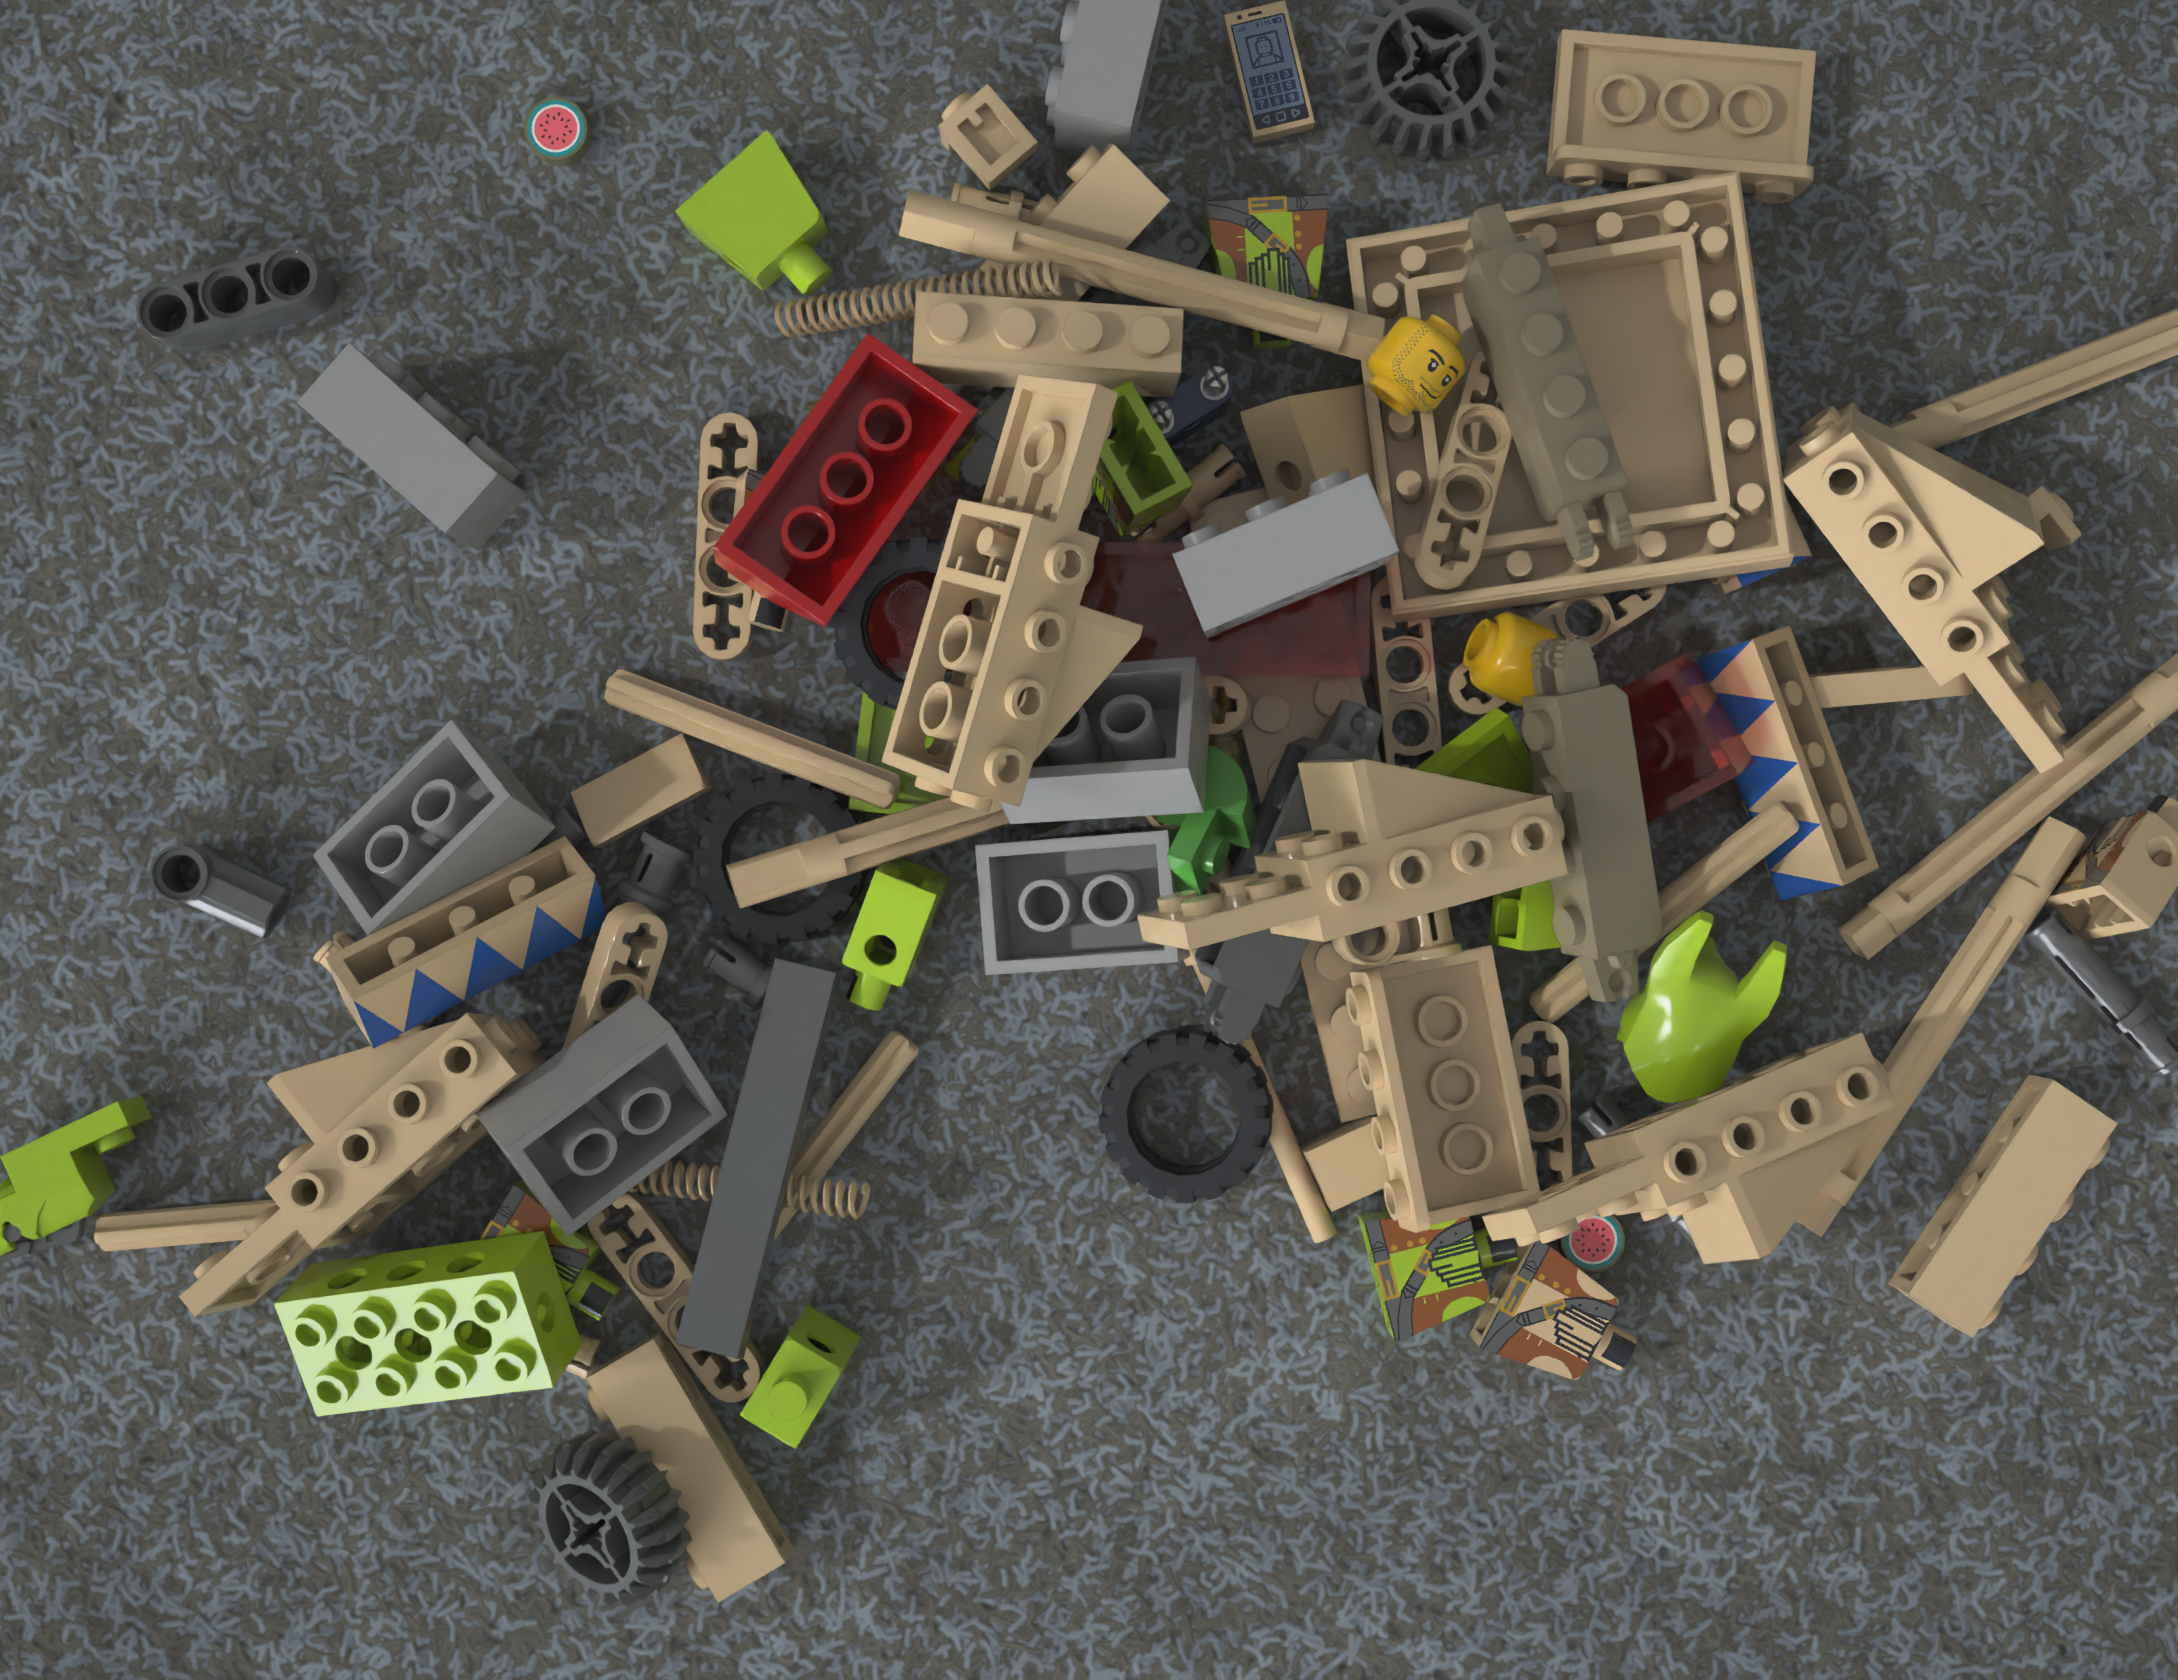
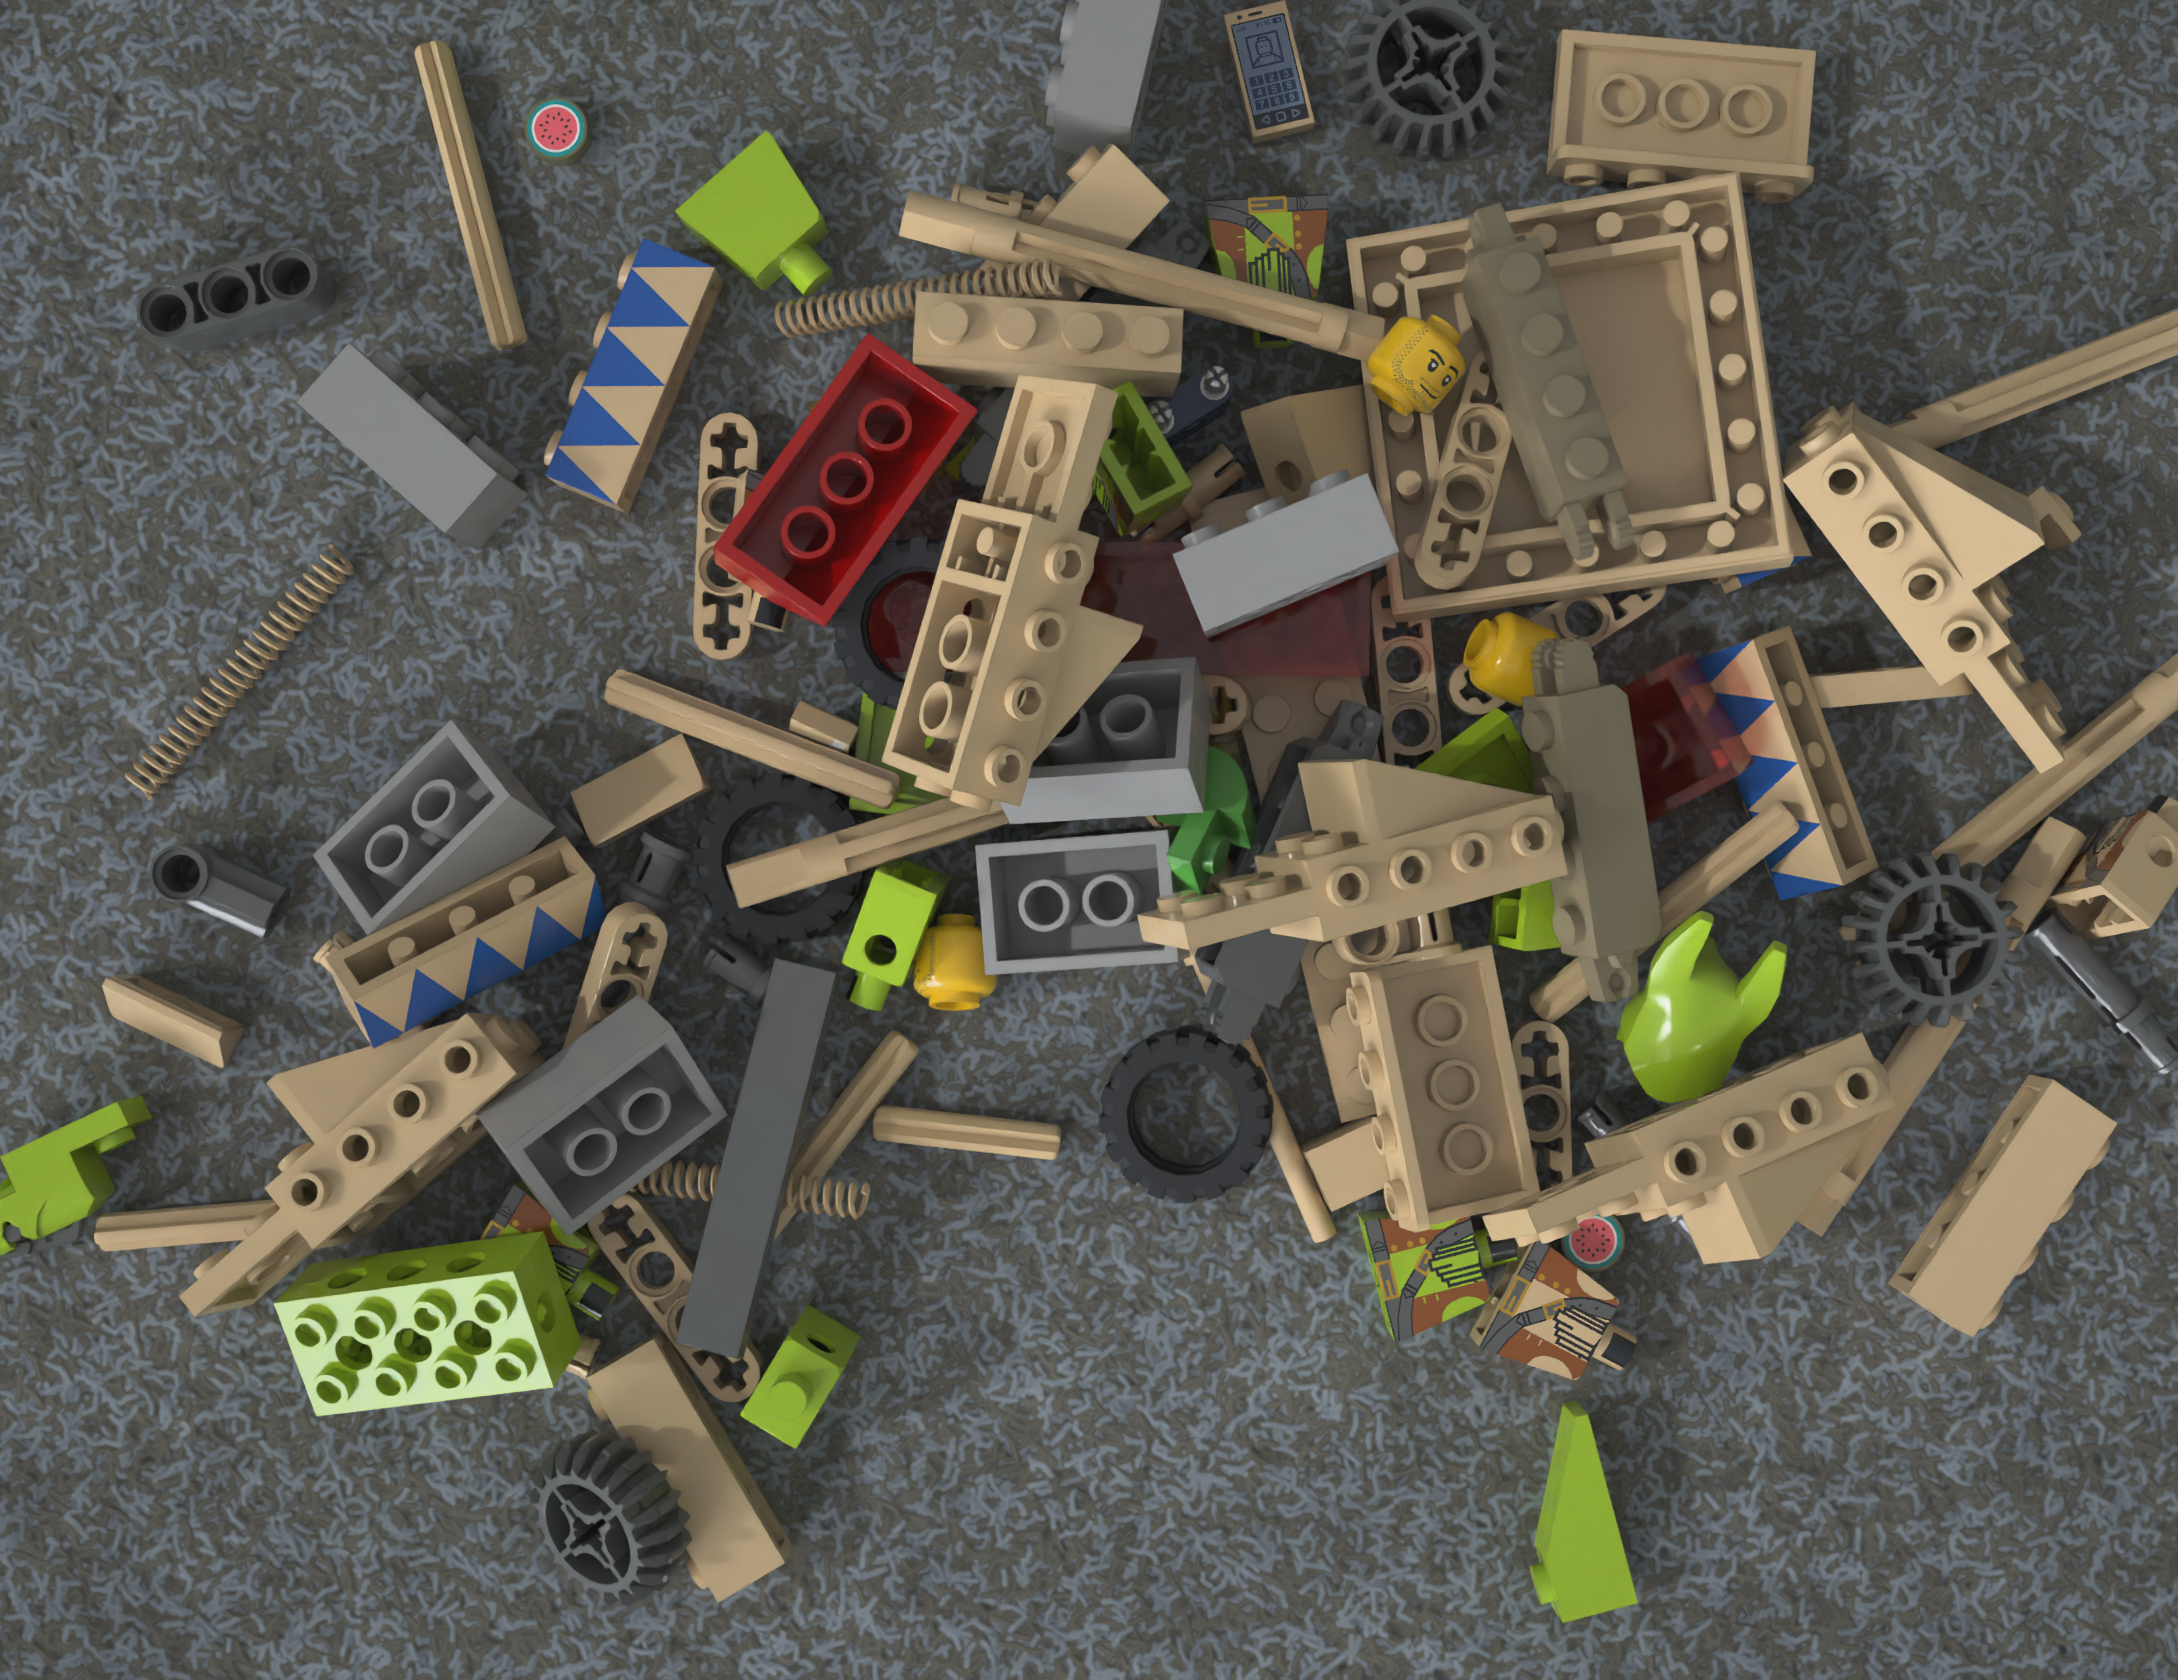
tan bracket [939,84,1038,191] -> none
none -> tan slope [102,973,245,1068]
none -> tan piece [125,544,354,800]
none -> tan axle [414,40,527,350]
none -> tan brick [544,238,724,514]
none -> tan tile [789,701,859,756]
none -> tan axle [873,1105,1061,1160]
none -> yellow head [913,914,997,1011]
none -> lime slope [1530,1401,1638,1623]
none -> dark grey gear [1839,852,2025,1028]

